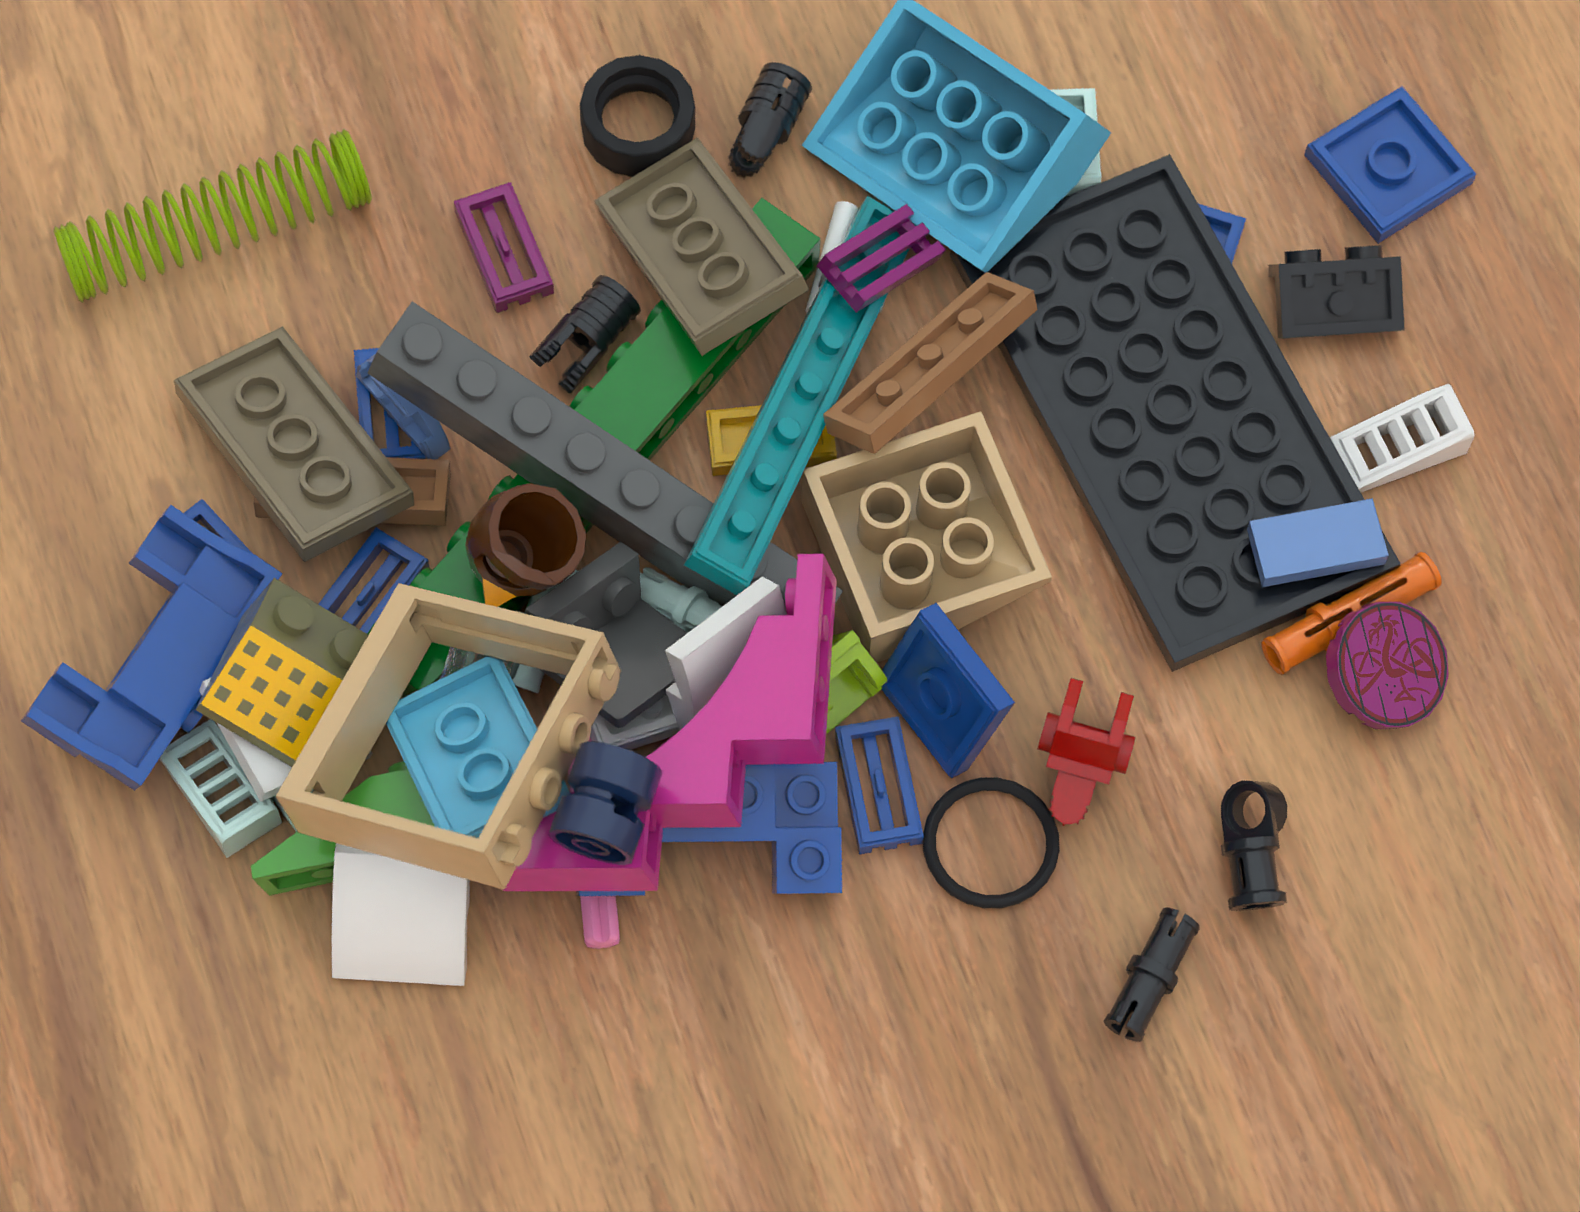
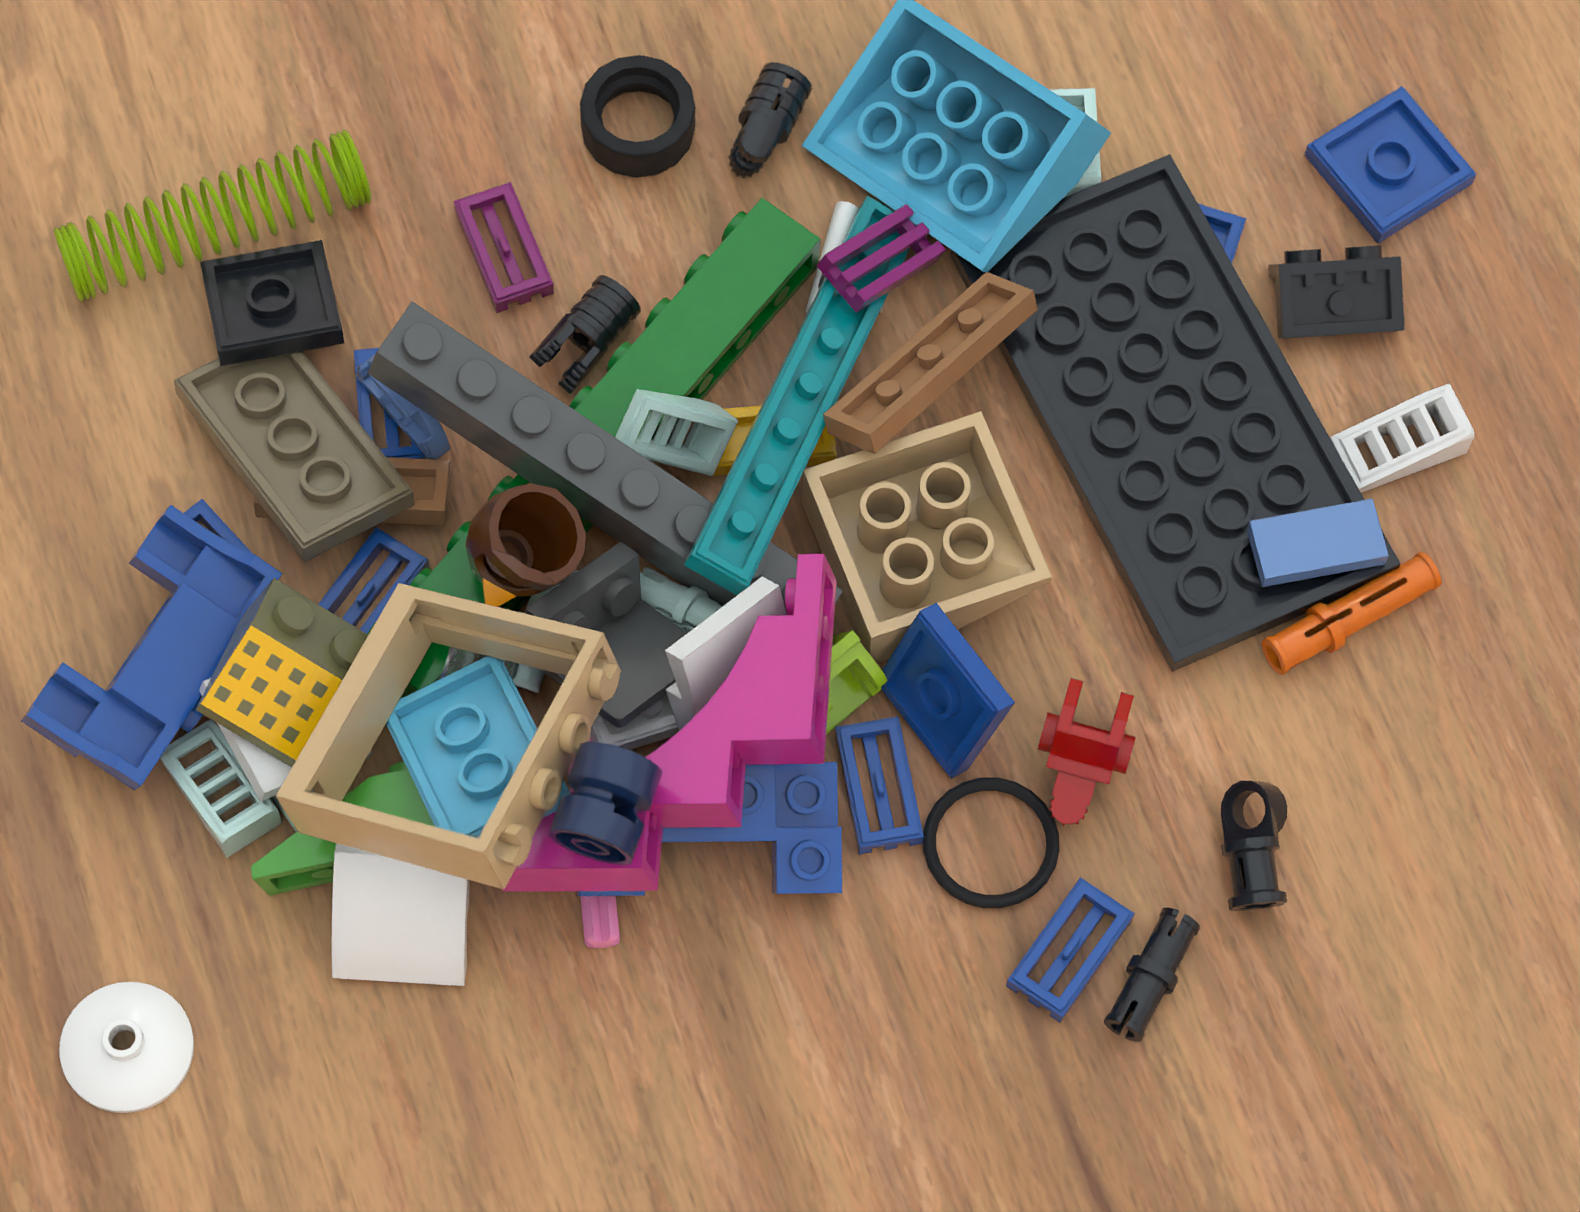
dark tan tile [594,138,809,356] -> none
magenta tile [1326,602,1449,729] -> none
none -> white dish [59,982,194,1113]
none -> black tile [200,240,344,366]
none -> light aqua slope [615,389,738,476]
none -> blue tile [1006,877,1135,1023]

